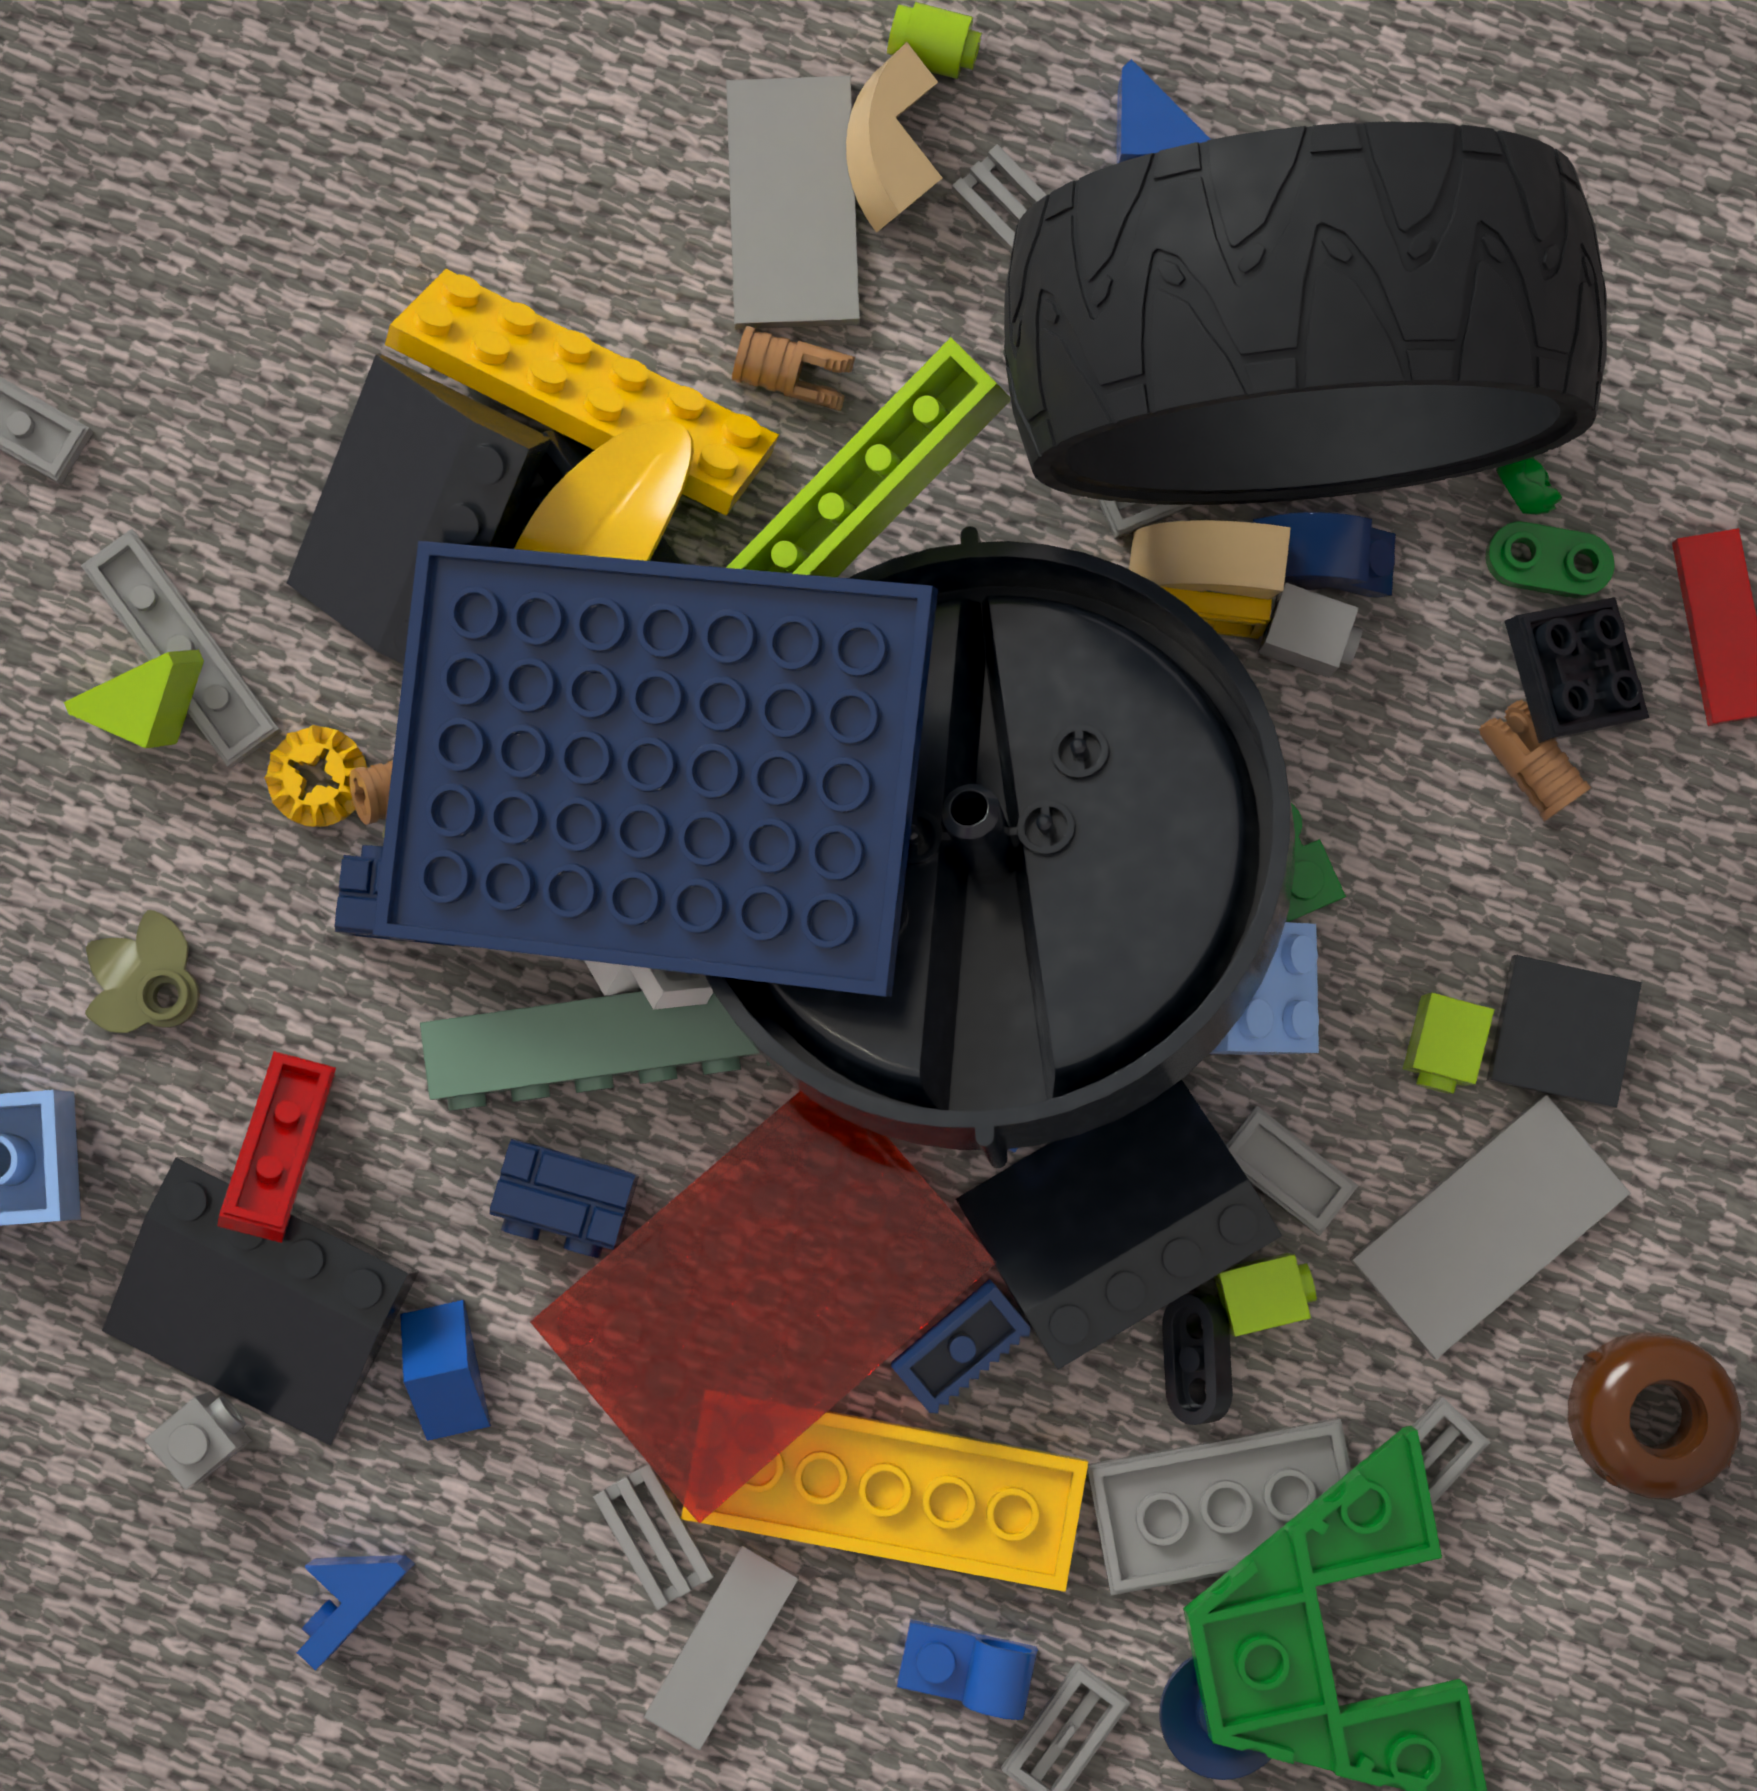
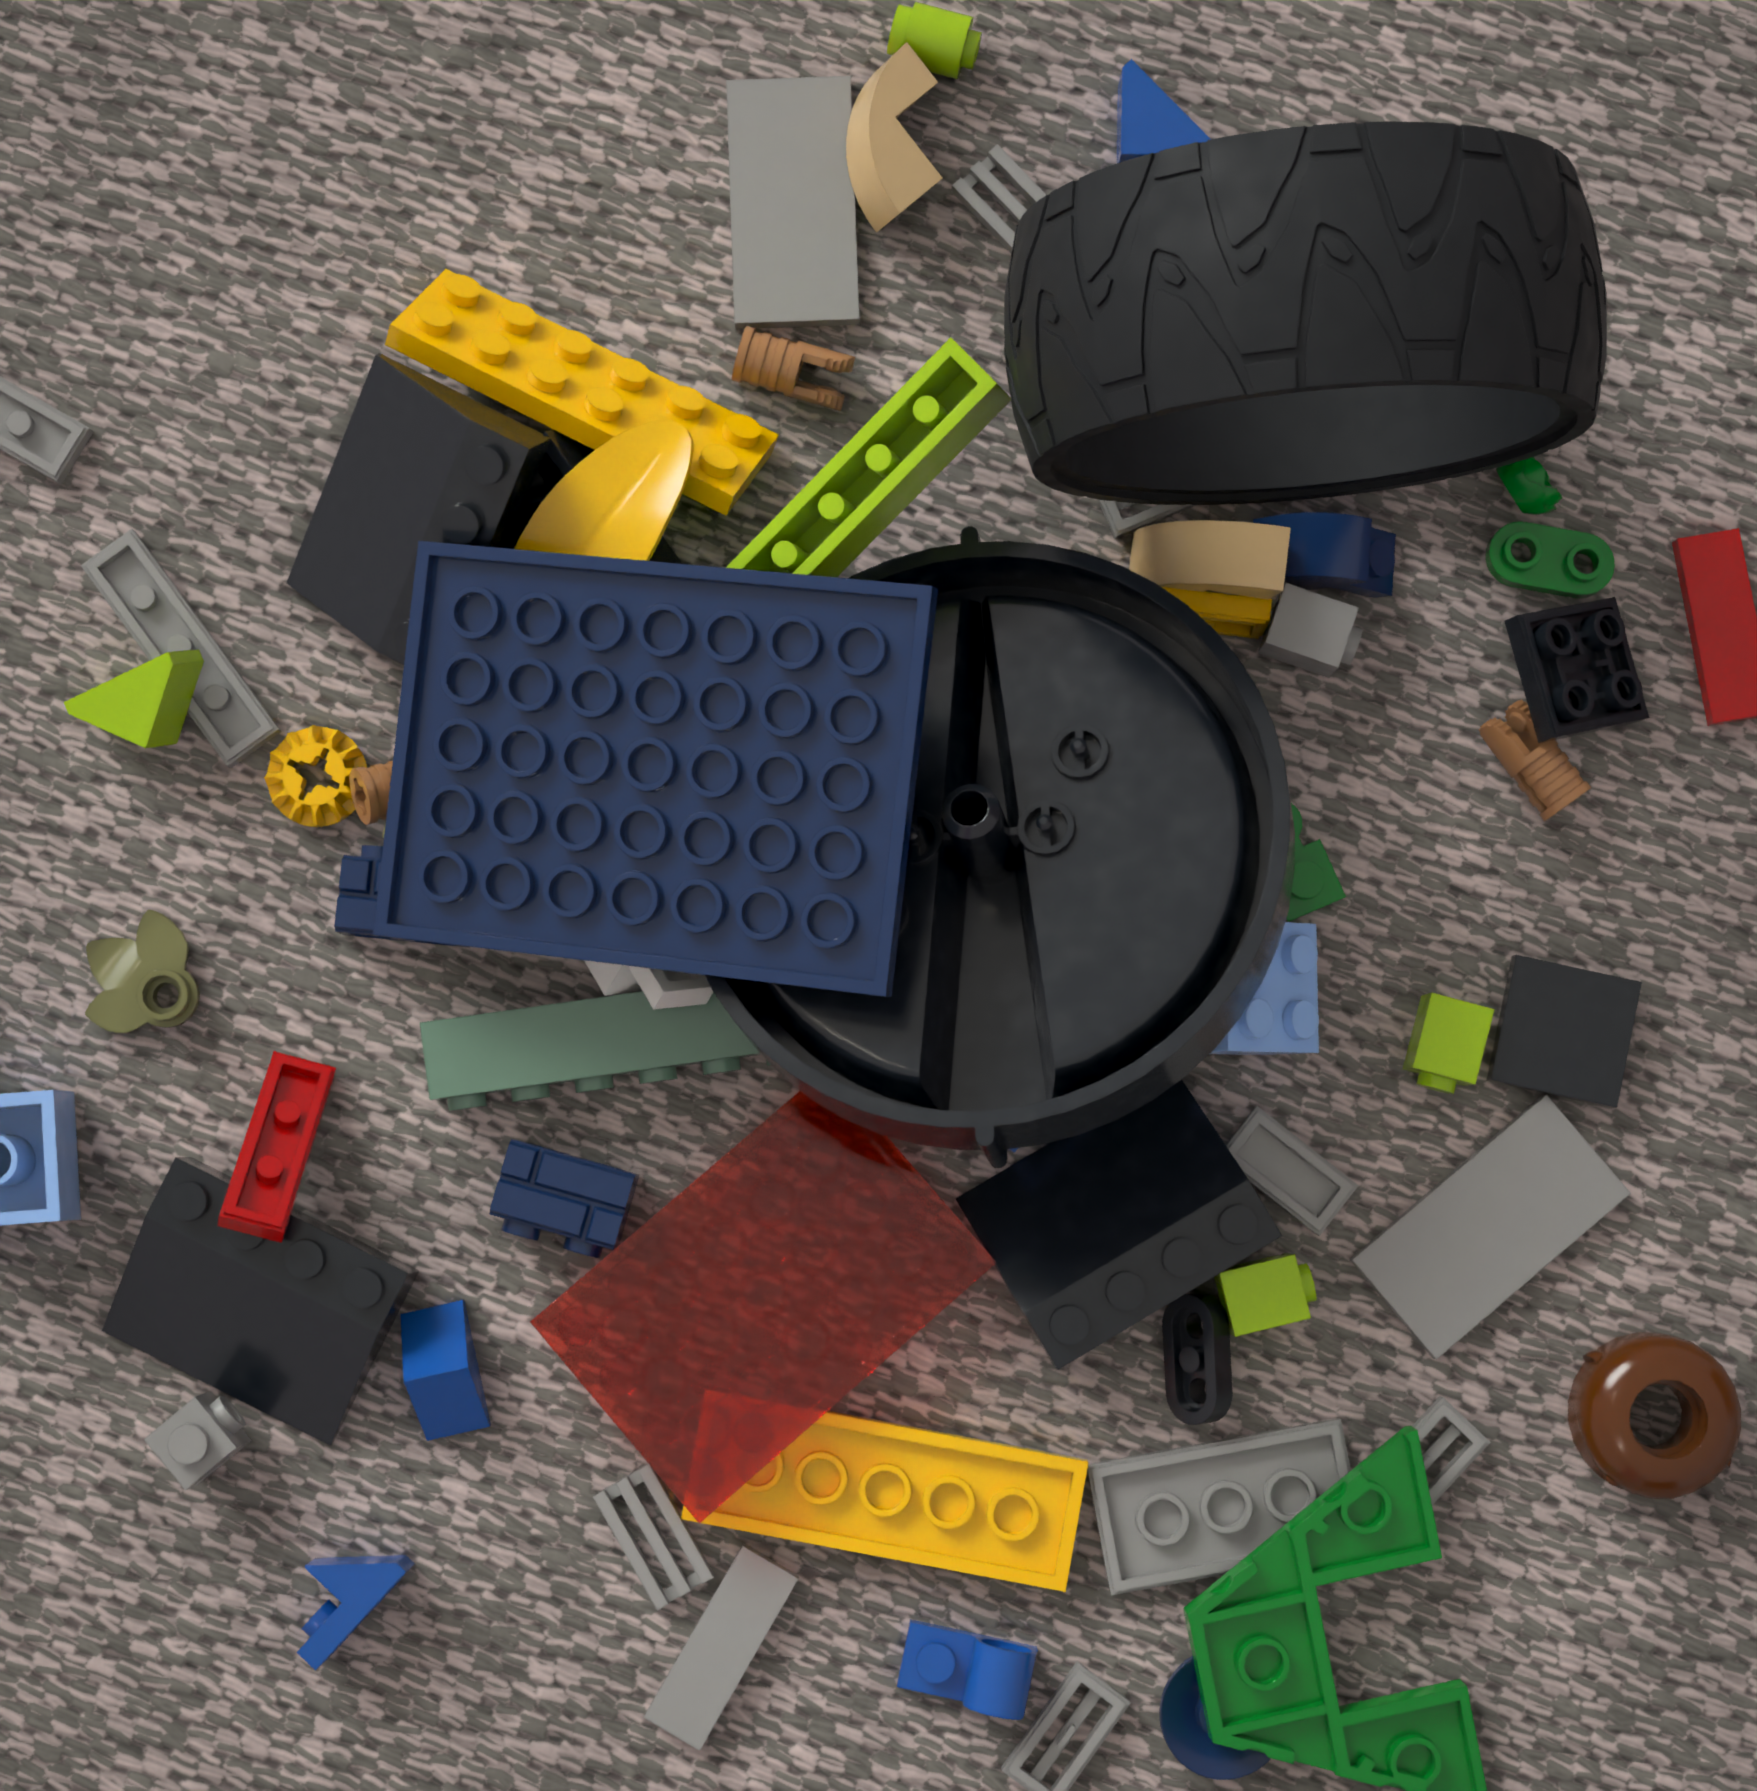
dark blue brick [891,1279,1030,1414] -> none

